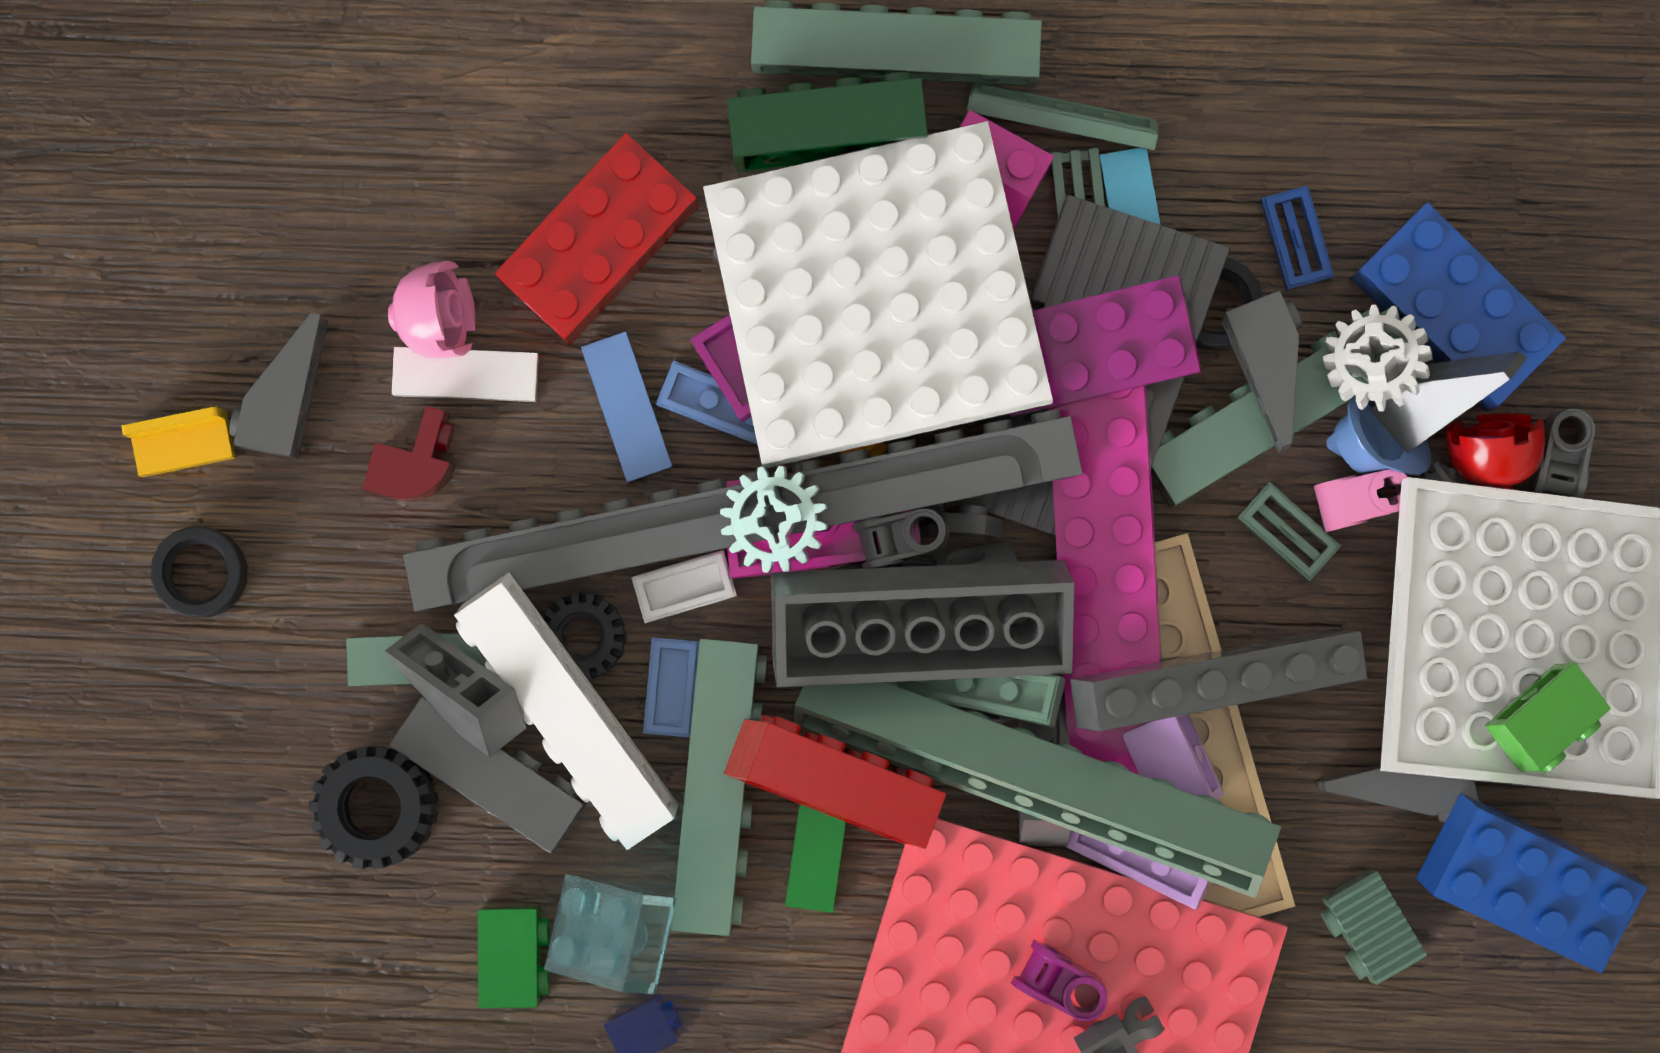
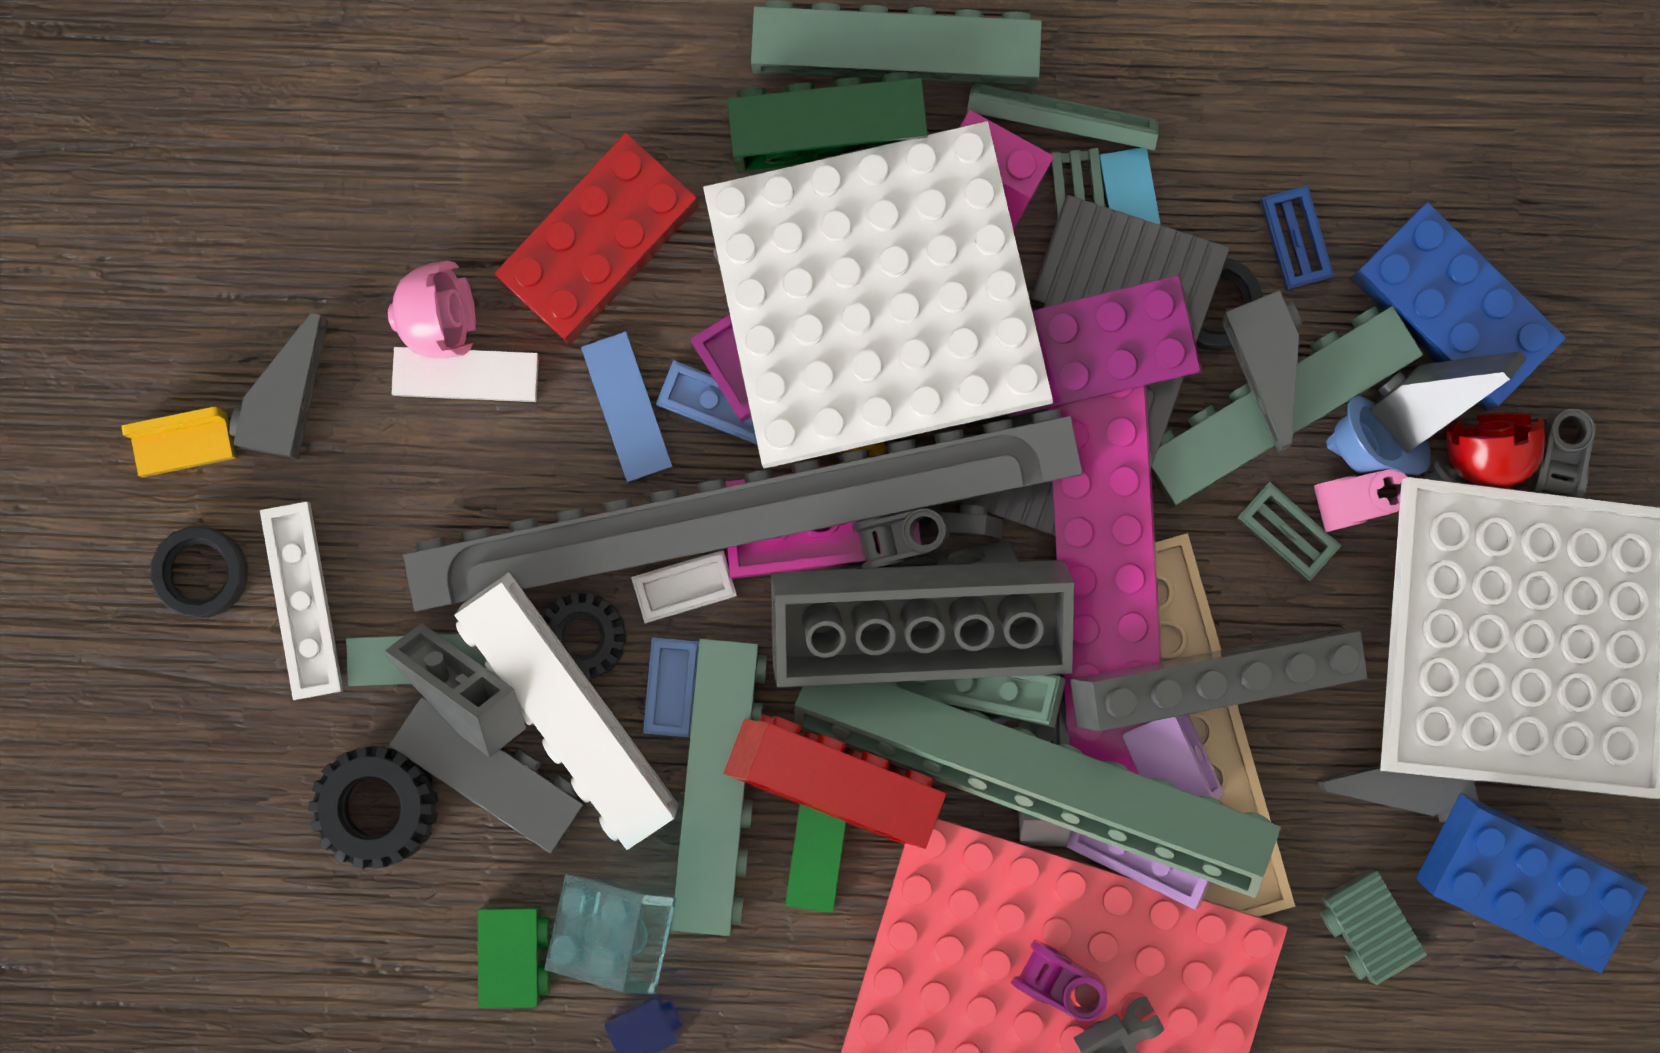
dark red brick [362,406,456,501] -> none
light aqua gear [720,466,829,573] -> none
white gear [1323,305,1432,411] -> none
bright green brick [1485,662,1611,773] -> none
none -> white plate [260,502,344,700]

